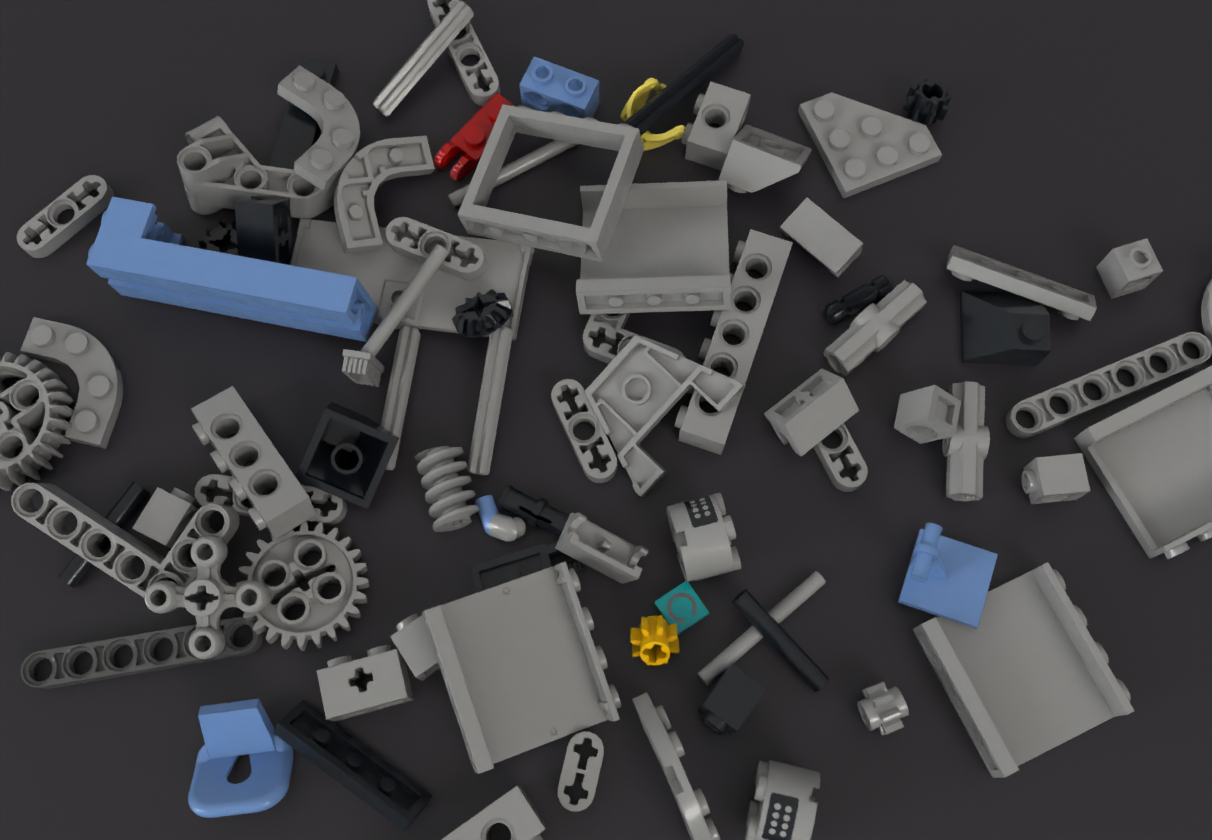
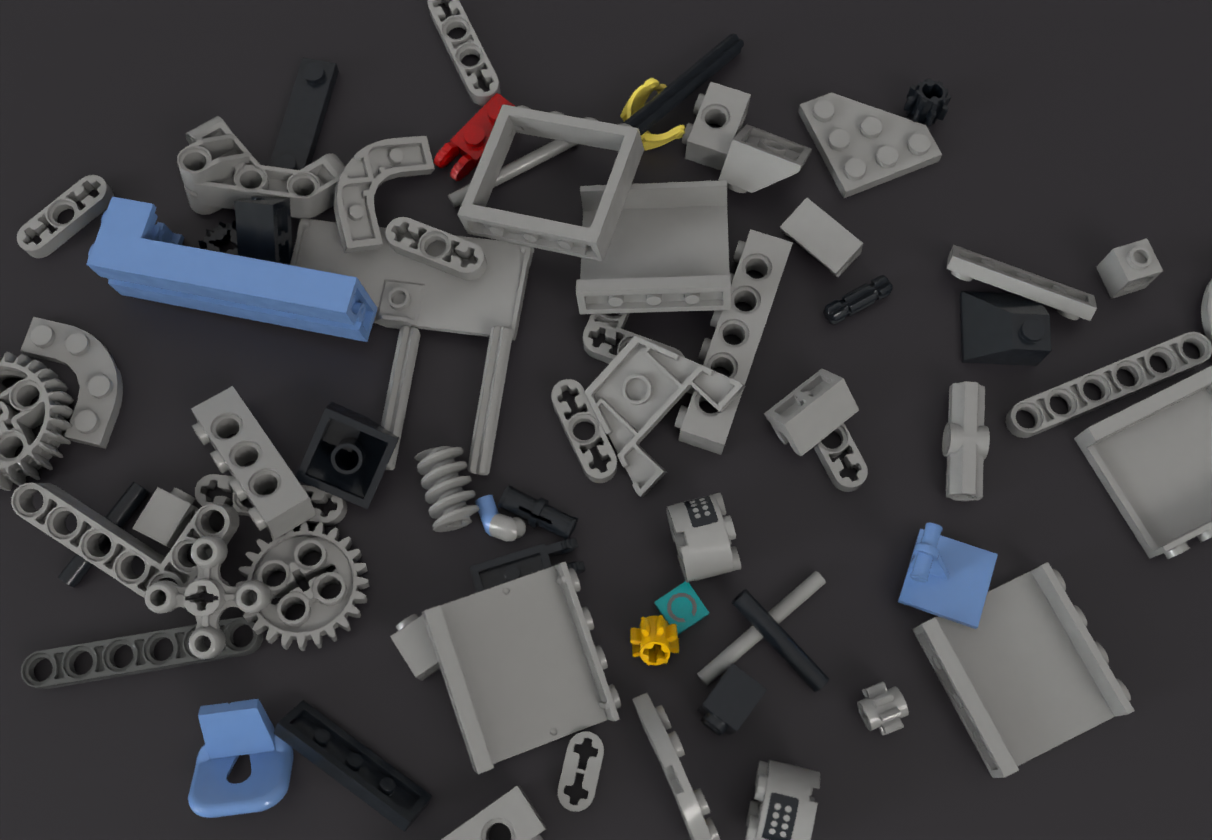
light grey plate [277,65,360,191] -> none
light grey brick [317,645,414,722] -> none
light grey piece [342,244,449,387] -> none
light grey axle [373,0,474,116] -> none
black gear [452,290,512,338] -> none
medium blue brick [519,56,600,118] -> none
light grey hinge [555,512,648,584] -> none
light grey piece [823,280,927,376] -> none
light grey brick [894,385,961,444] -> none
light grey brick [1021,453,1090,504] -> none

